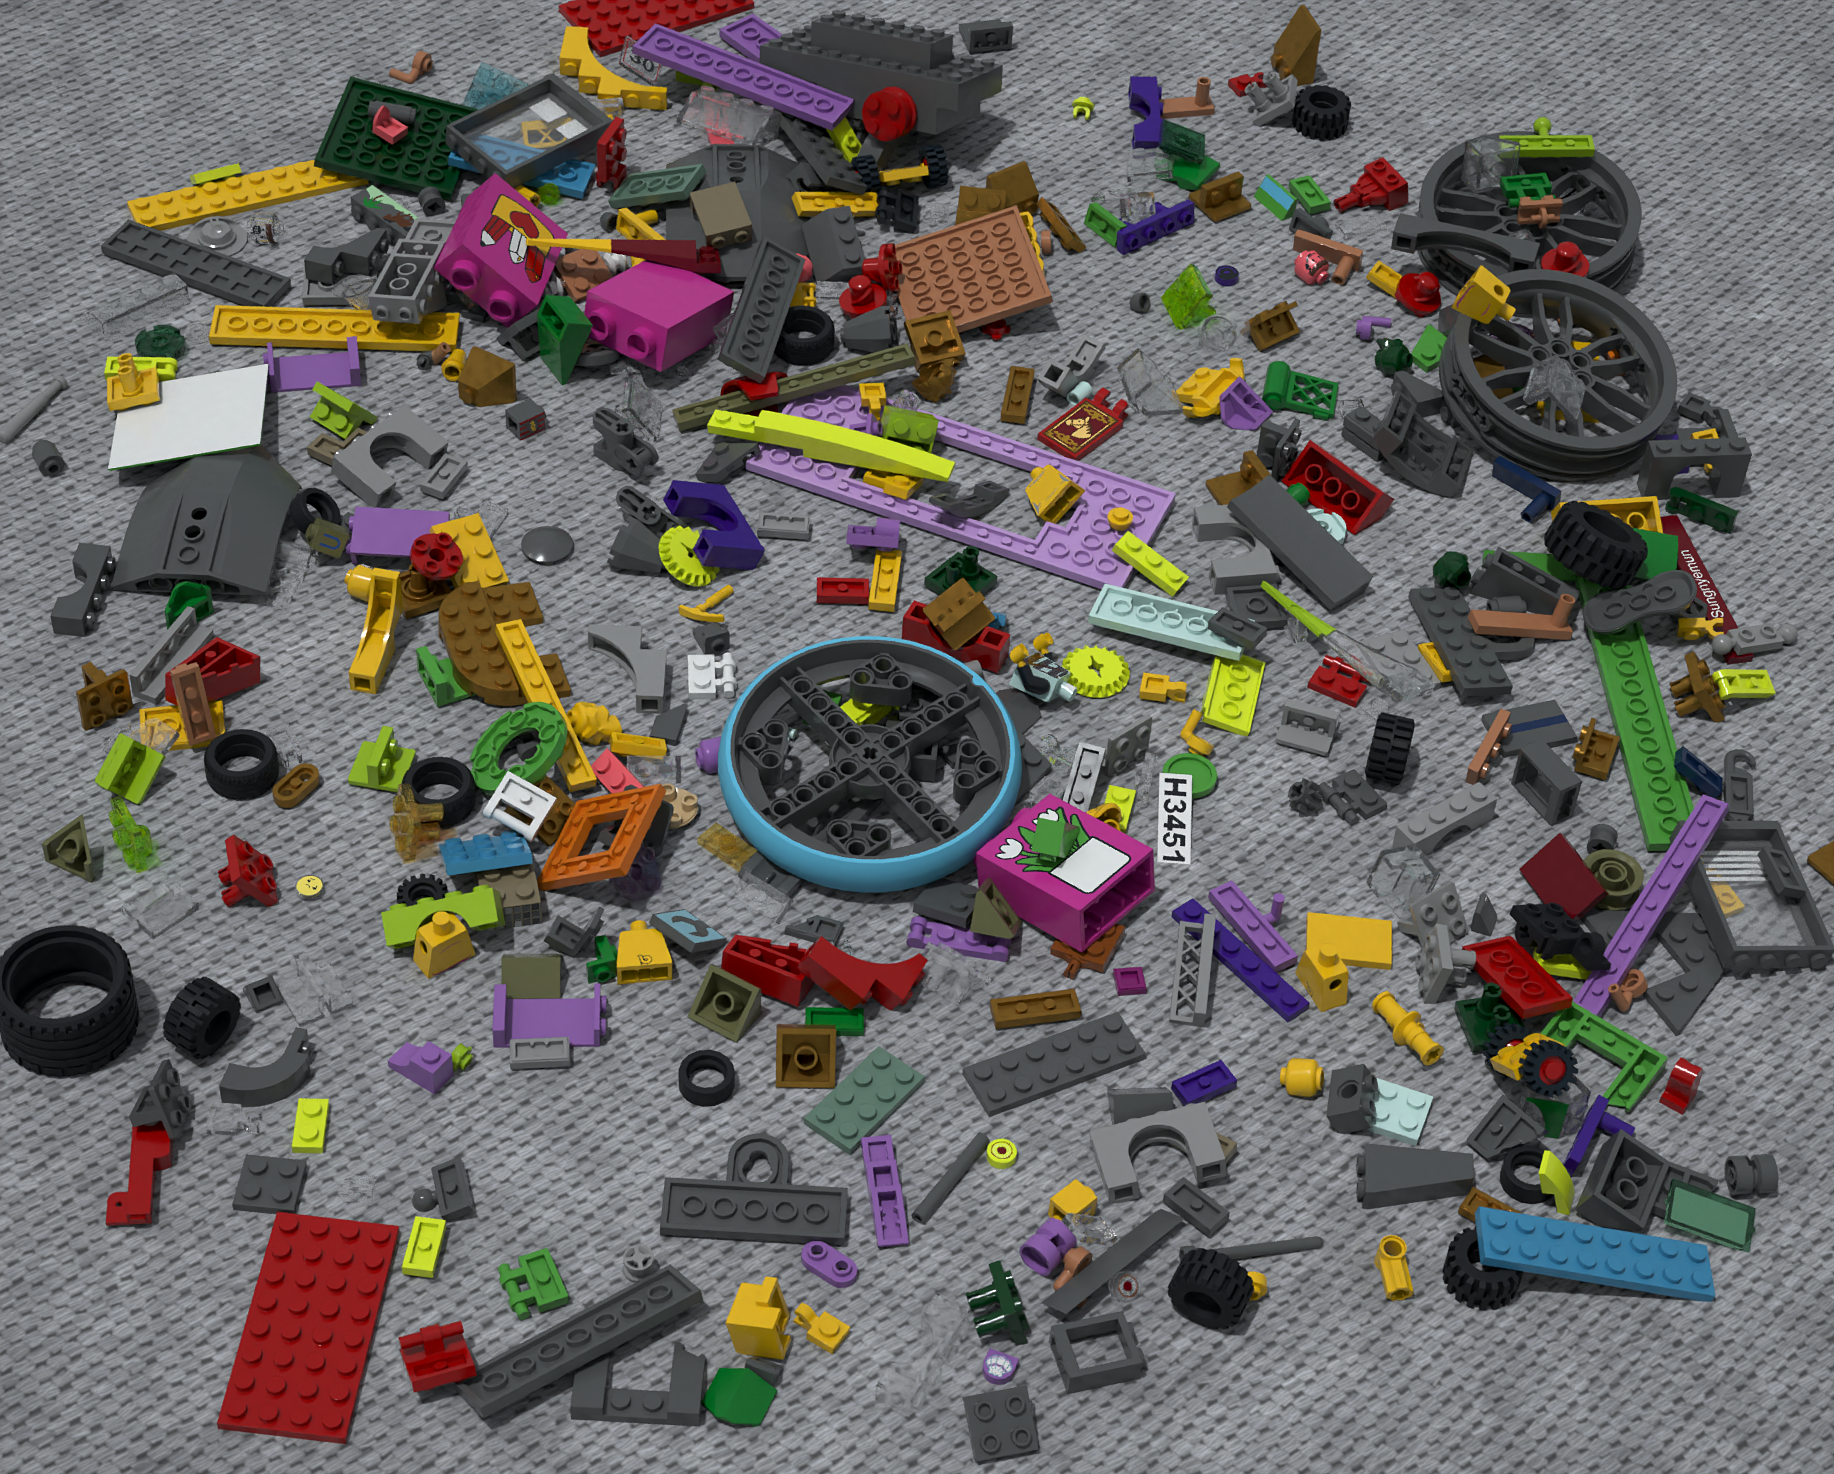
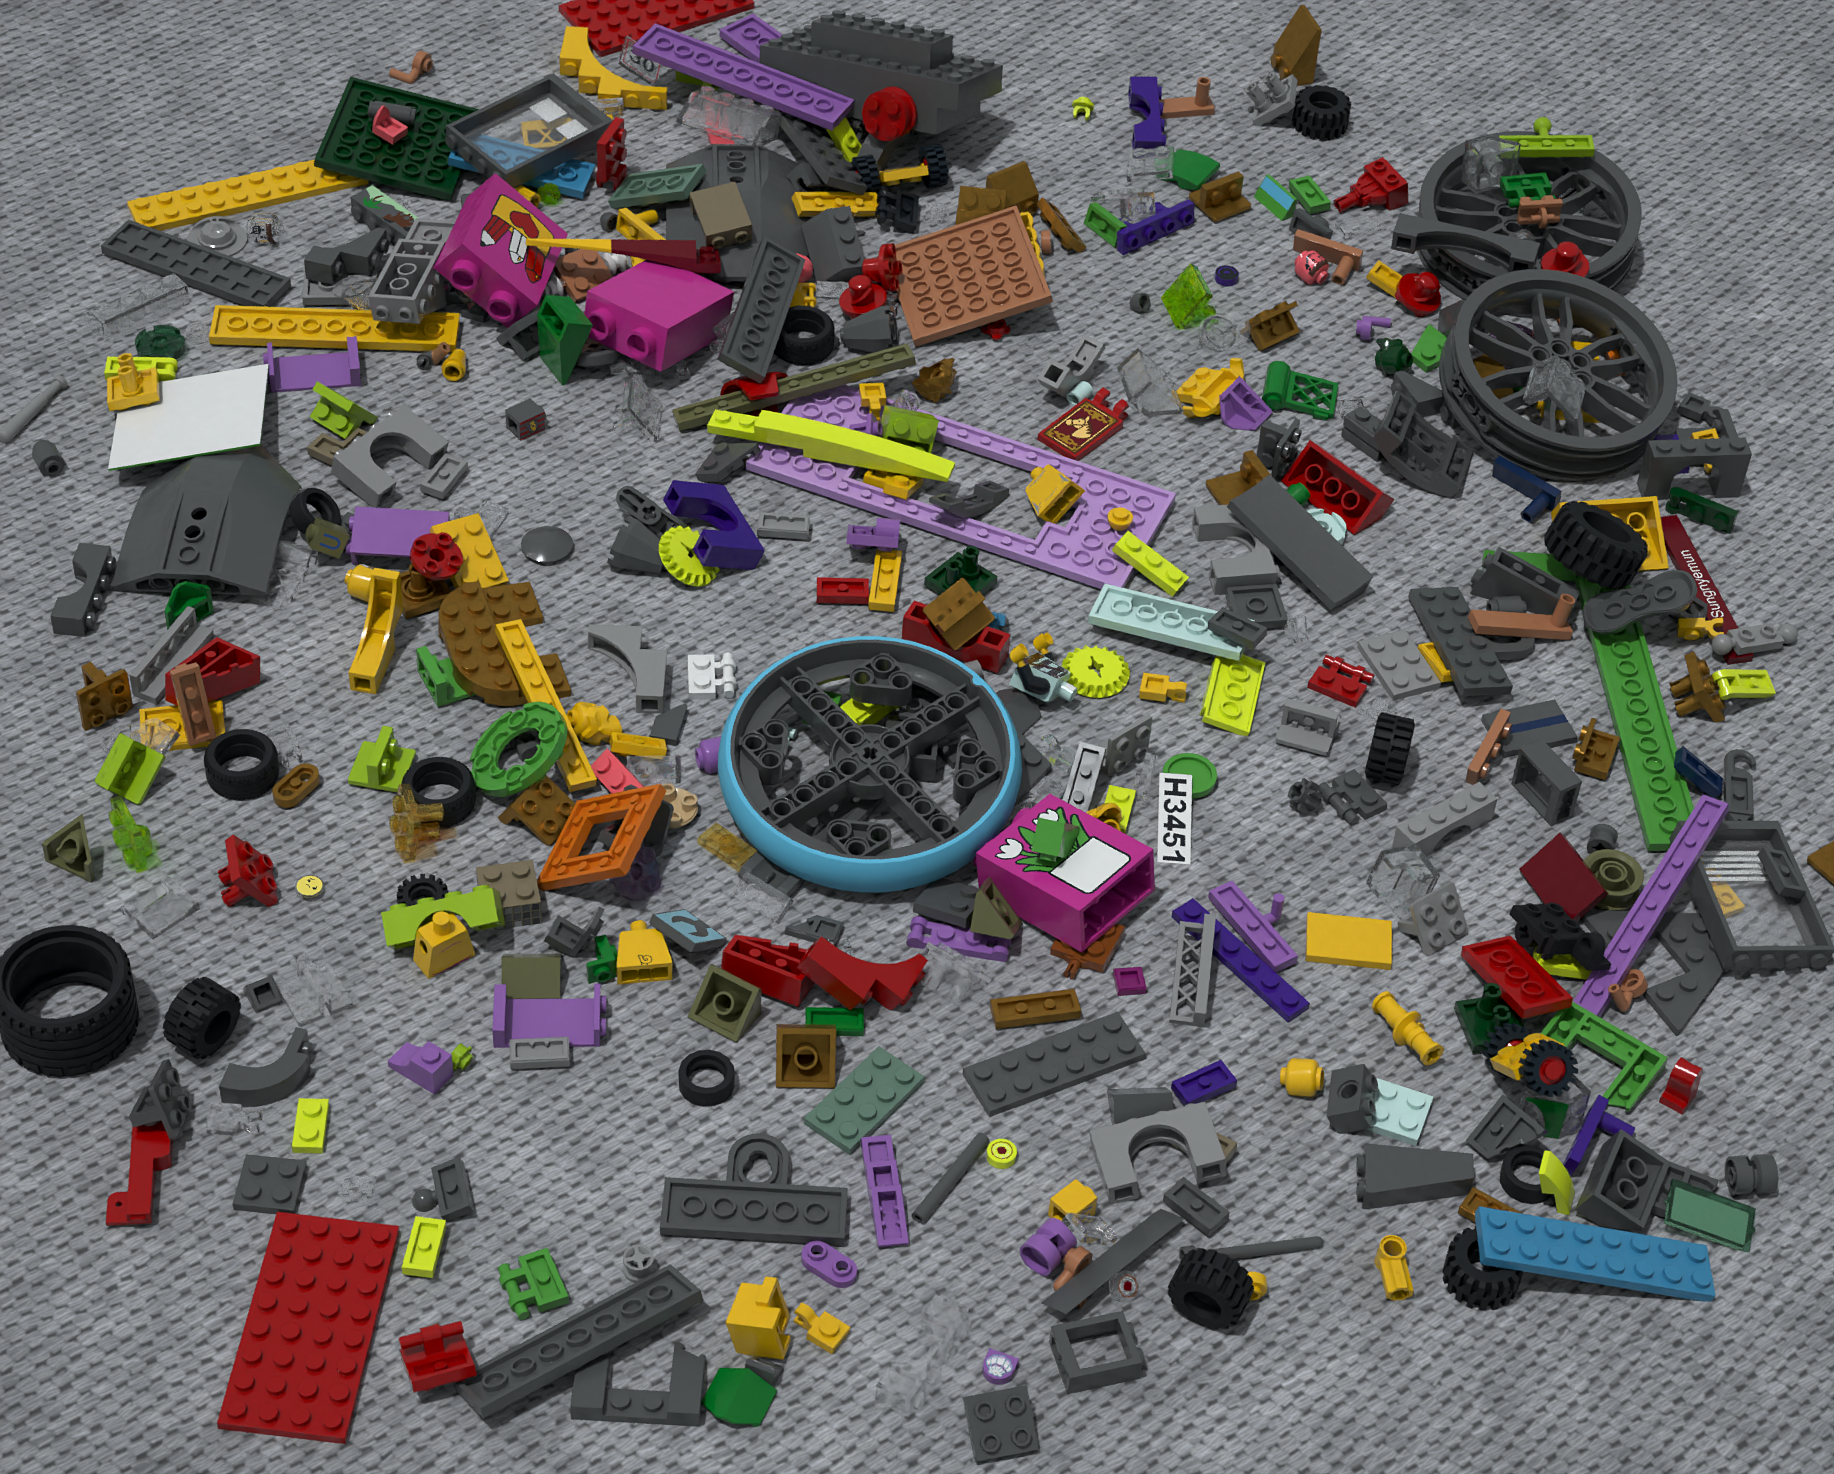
neon yellow plate [189,163,241,185] -> none
dark grey wheel [418,187,446,216] -> none
dark azure plate [438,830,533,876] -> none
pearl gold slope [458,346,517,407] -> none
clear light blue slope [463,61,529,109] -> none
white plate [482,771,557,843] -> none
dark grey piece [593,408,659,476] -> none
yellow piece [678,585,734,622] -> none
dark grey bracket [693,622,730,655] -> none
pearl gold plate [903,310,966,372] -> none
dark grey bracket [959,19,1013,53] -> none
dark green plate [966,1260,1030,1346] -> none
pearl gold plate [1000,366,1035,424] -> none
clear green plate [1159,119,1205,165] -> none
yellow plate [1180,709,1215,756] -> none
red plate [1228,72,1268,97] -> none
clear plate [1260,581,1436,702] -> none
yellow torso [1295,943,1349,1012] -> none
light grey plate [1415,924,1476,1004] -> none
dark green head [1433,551,1471,589] -> none
yellow torso [1451,265,1516,324] -> none
dark grey slope [1470,893,1497,936] -> none
green slope [1633,528,1678,581] -> none

